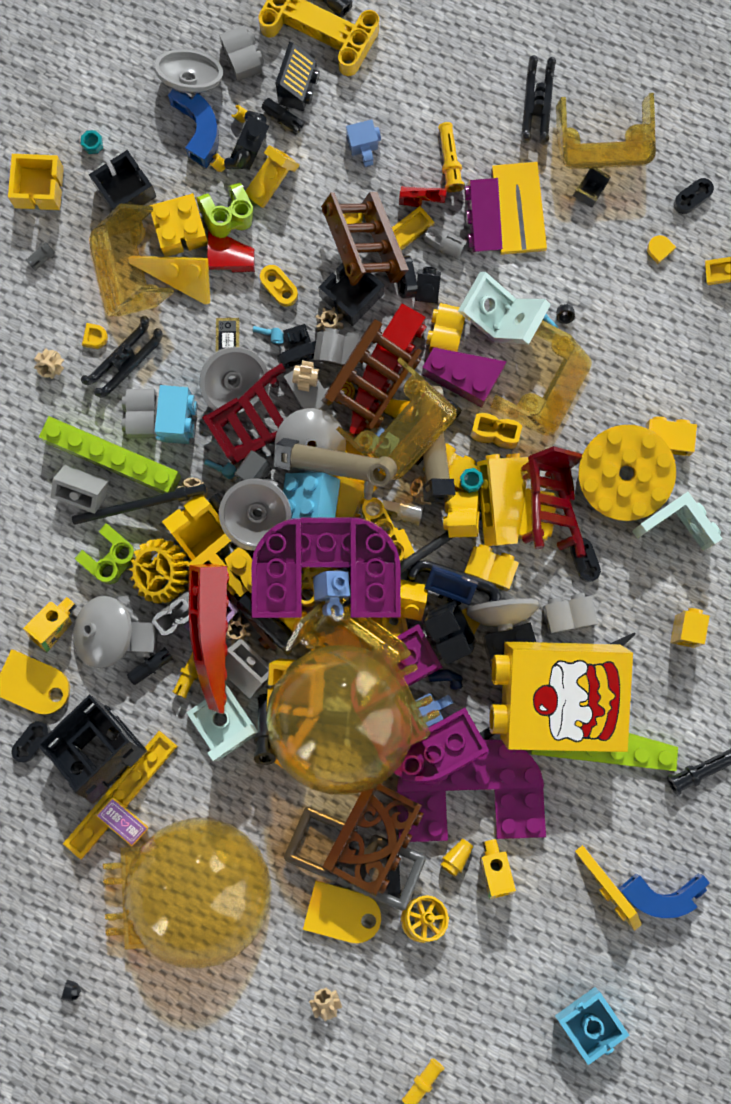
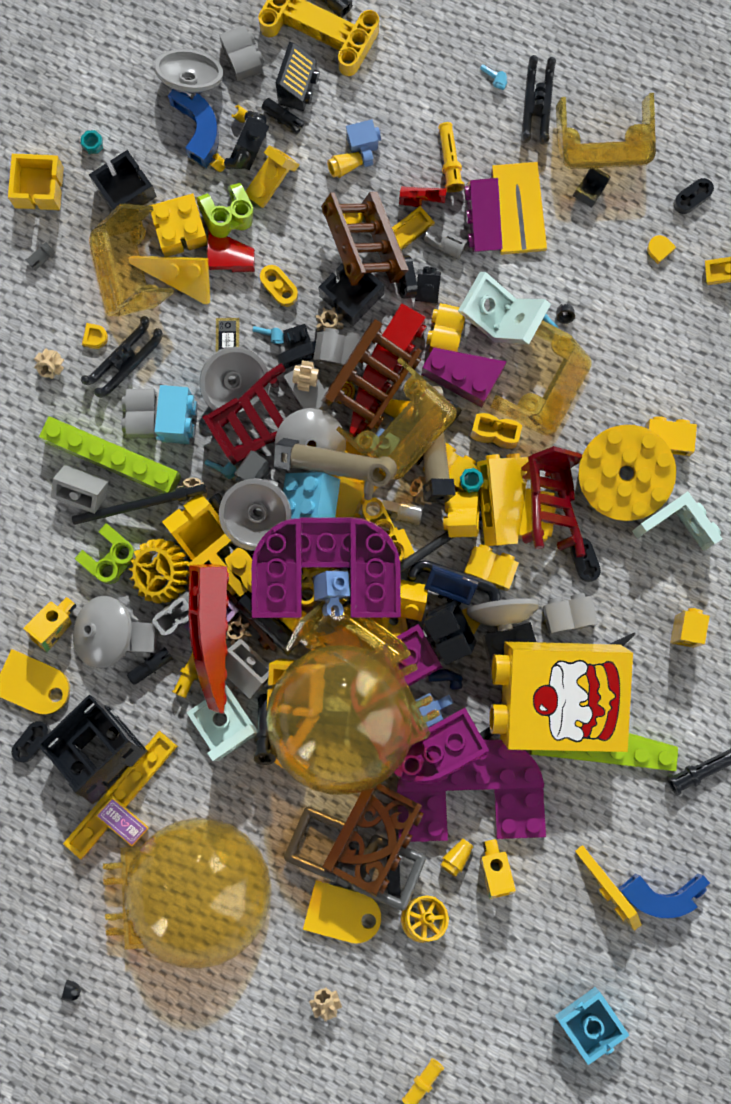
none -> yellow cone [327,152,363,178]
none -> medium azure hand [480,65,507,90]

